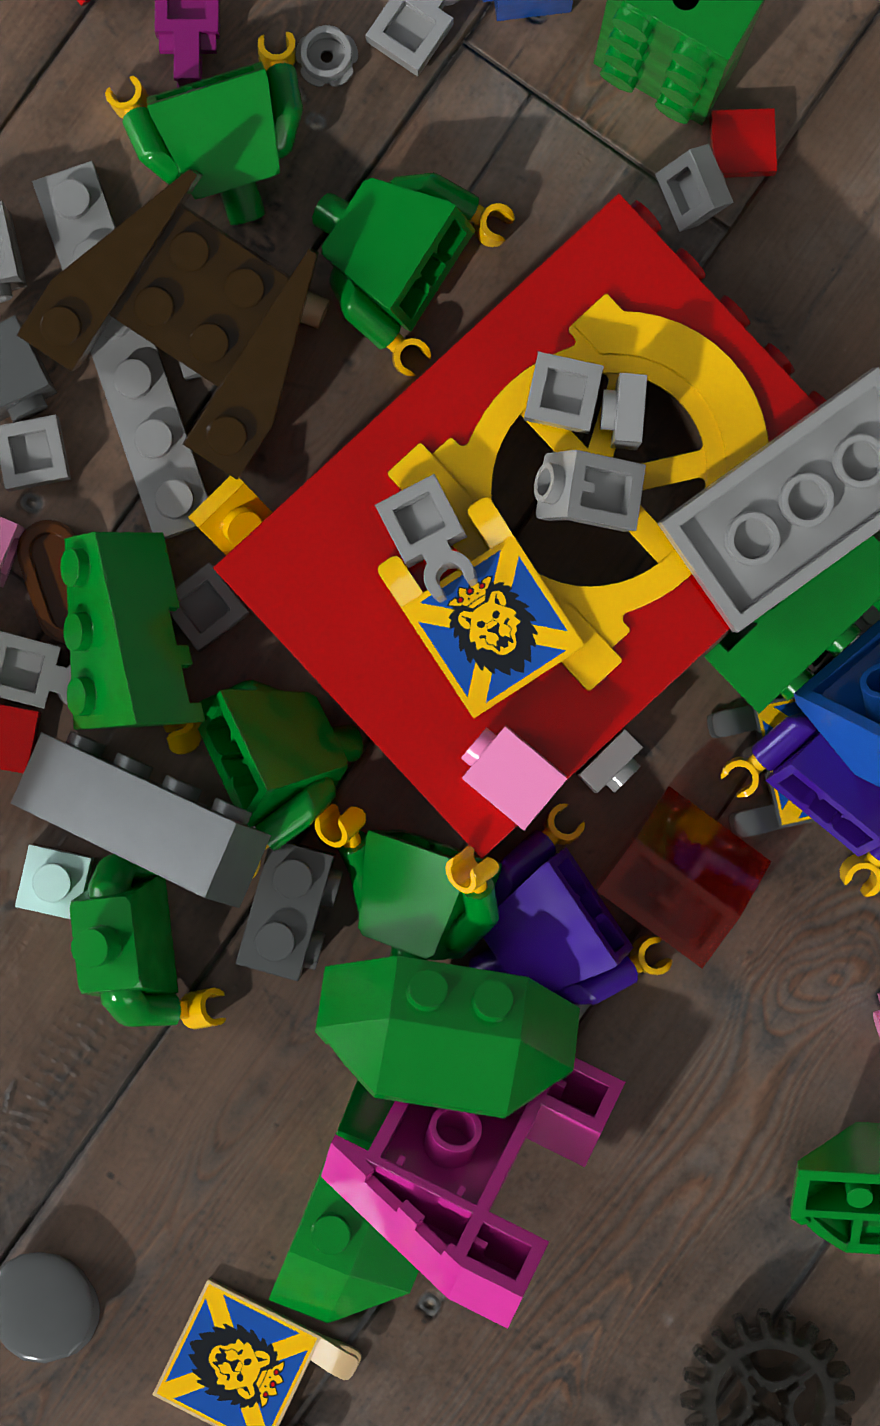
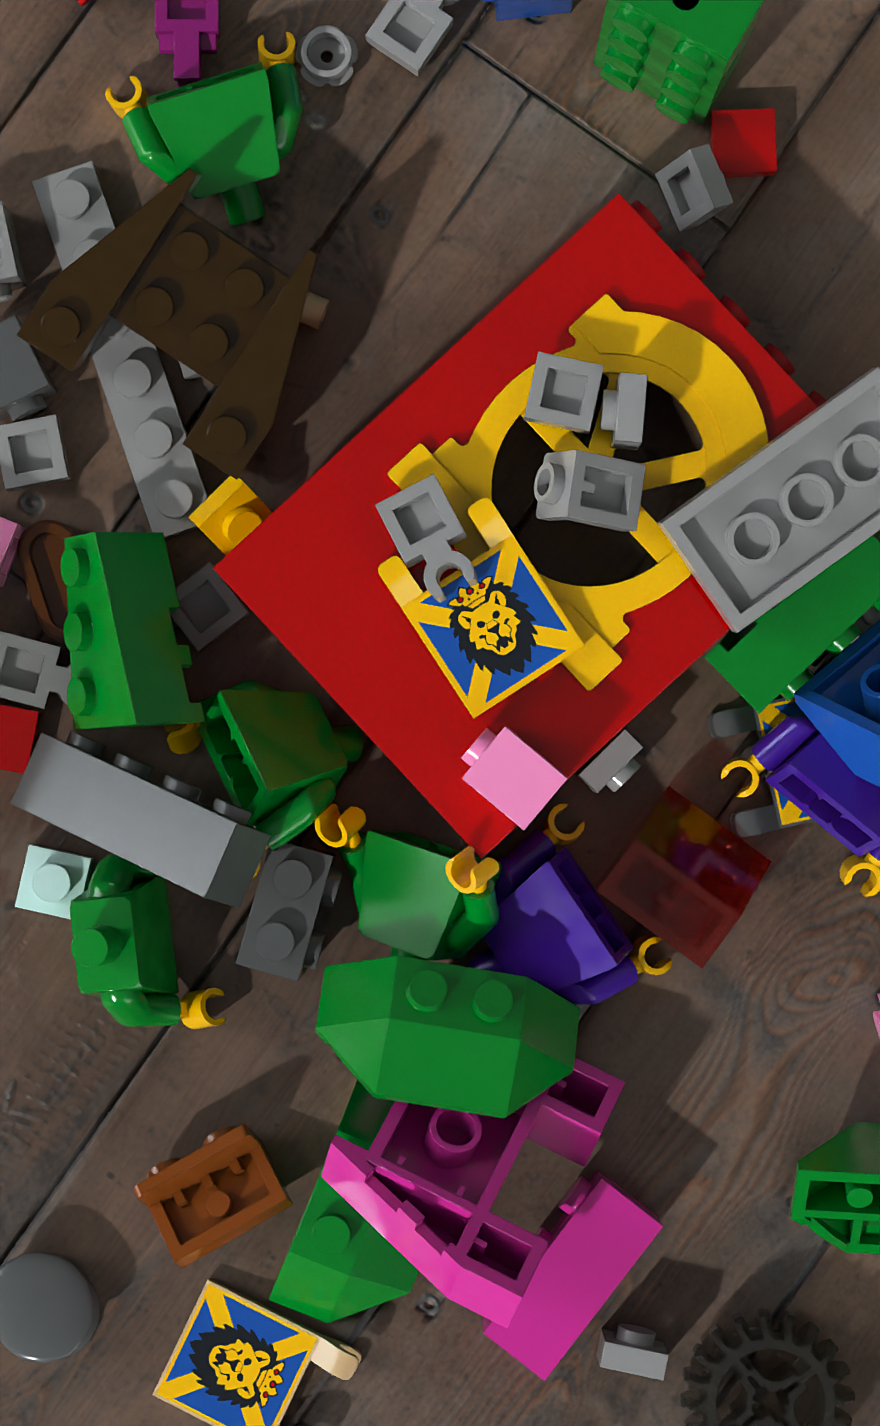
green torso [312,172,515,376] -> none
none -> dark orange bracket [133,1124,294,1268]
none -> dark pink brick [482,1170,663,1381]
none -> light grey plate [596,1324,669,1381]

